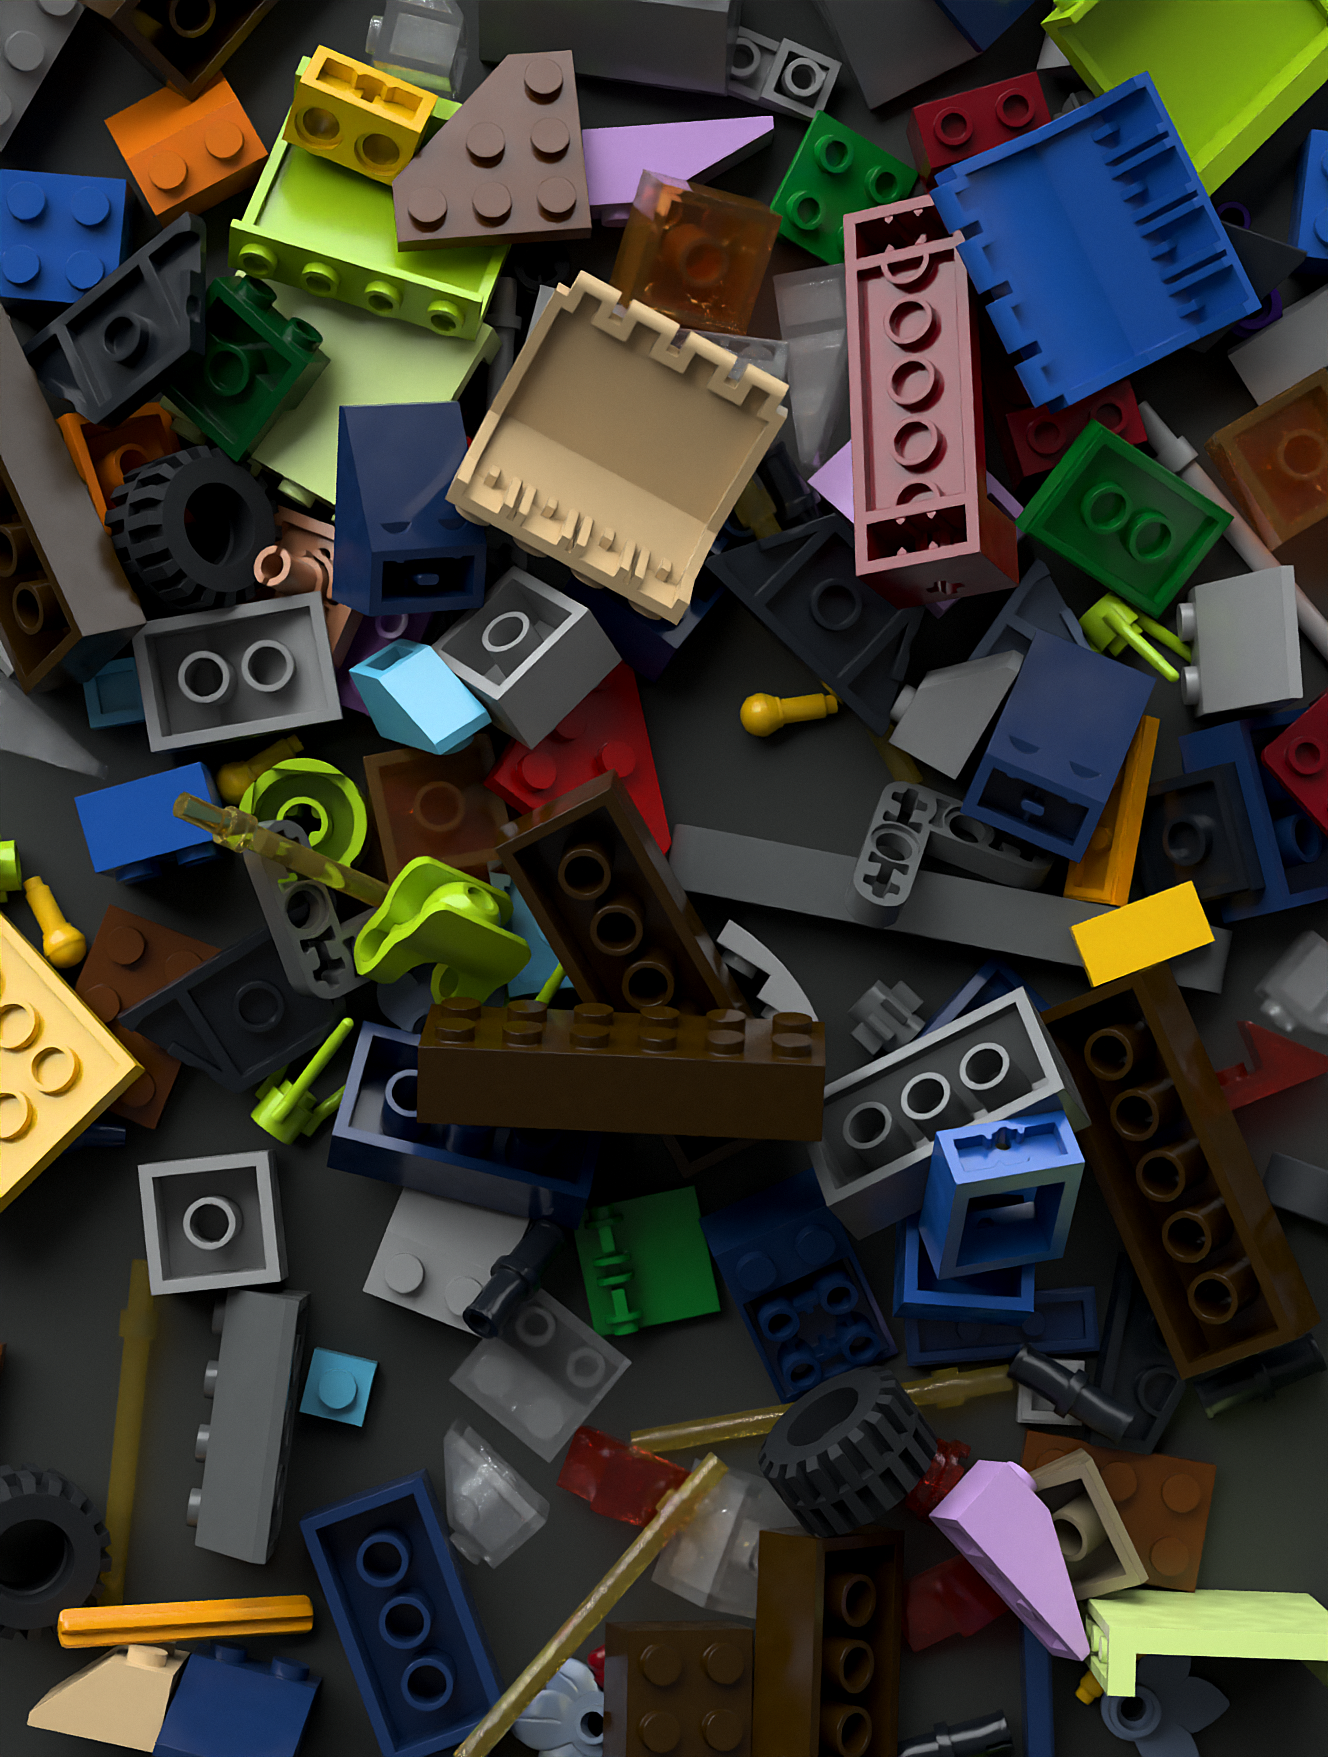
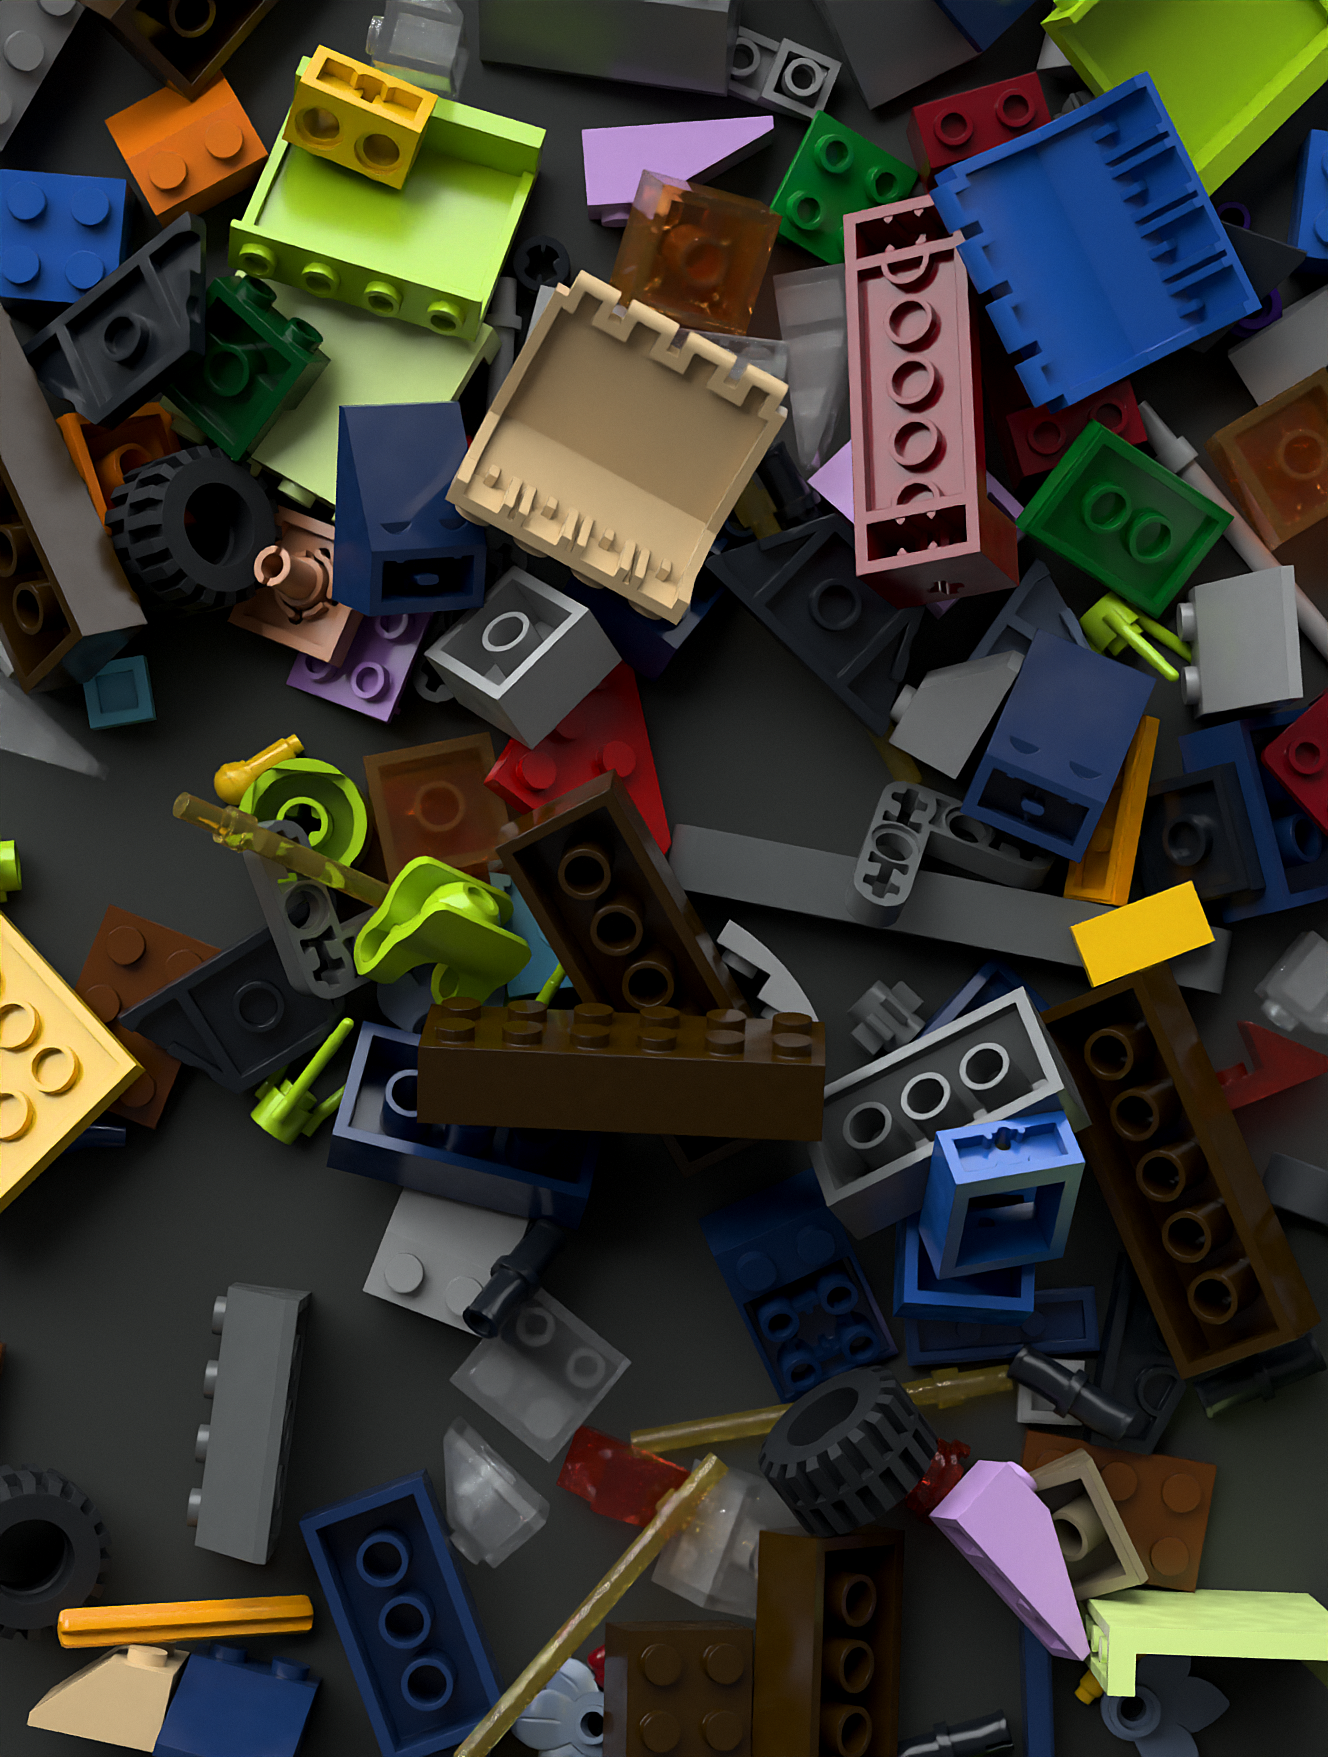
yellow piece [23,876,87,969] -> none
blue brick [74,762,237,886] -> none
clear yellow bar [96,1258,159,1646] -> none
light grey slope [132,591,343,754] -> none
light grey brick [138,1149,289,1296] -> none
medium azure plate [299,1347,379,1427] -> none
medium azure slope [348,638,492,755] -> none
plate [392,50,592,252] -> none
green hinge [573,1185,721,1337] -> none
yellow piece [740,693,838,737] -> none
clear red slope [901,1553,1010,1653] -> none

